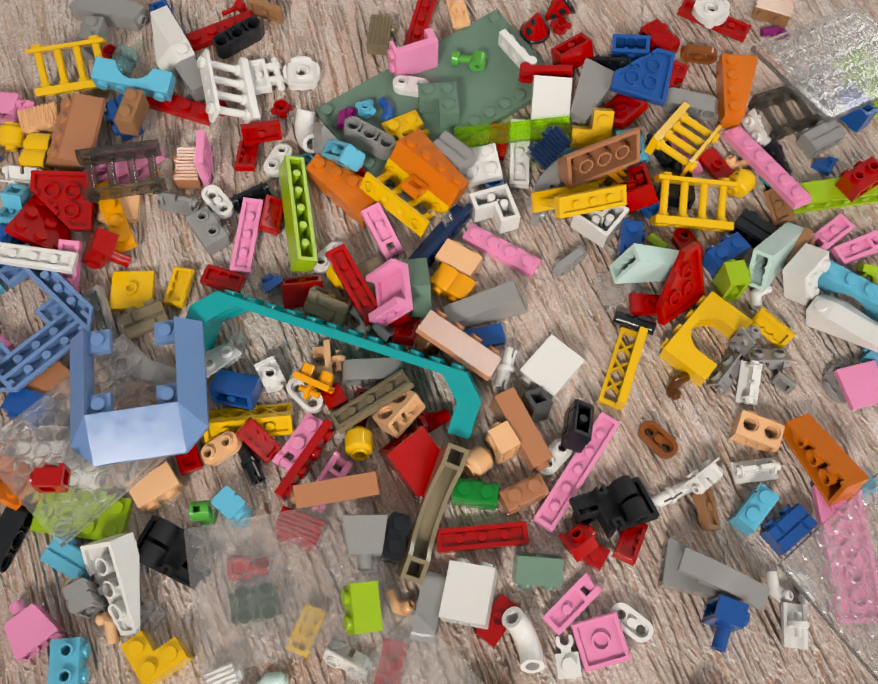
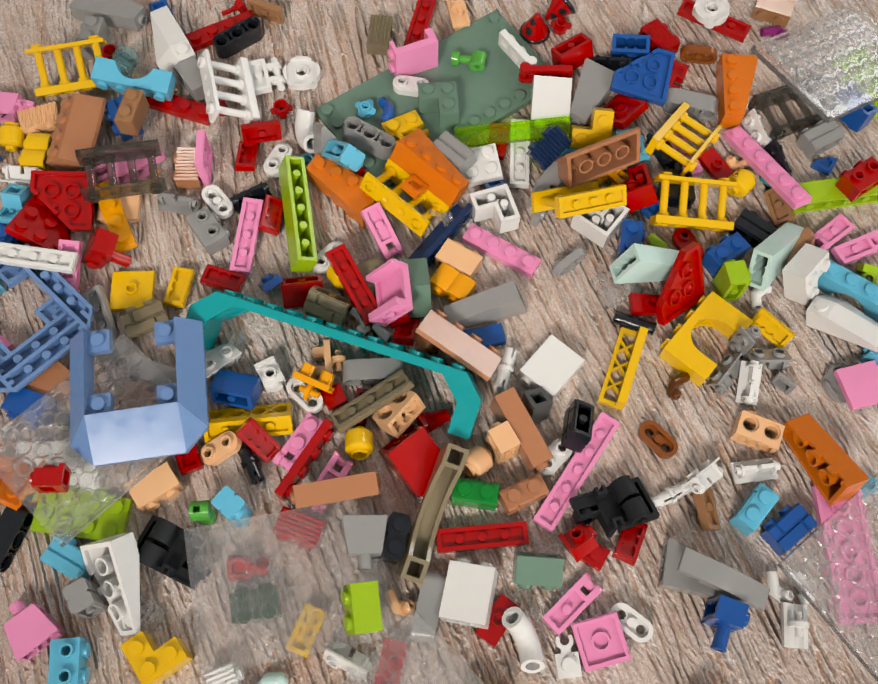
light nougat arm [95,610,120,645] -> none
magenta arm [337,106,357,130] -> none

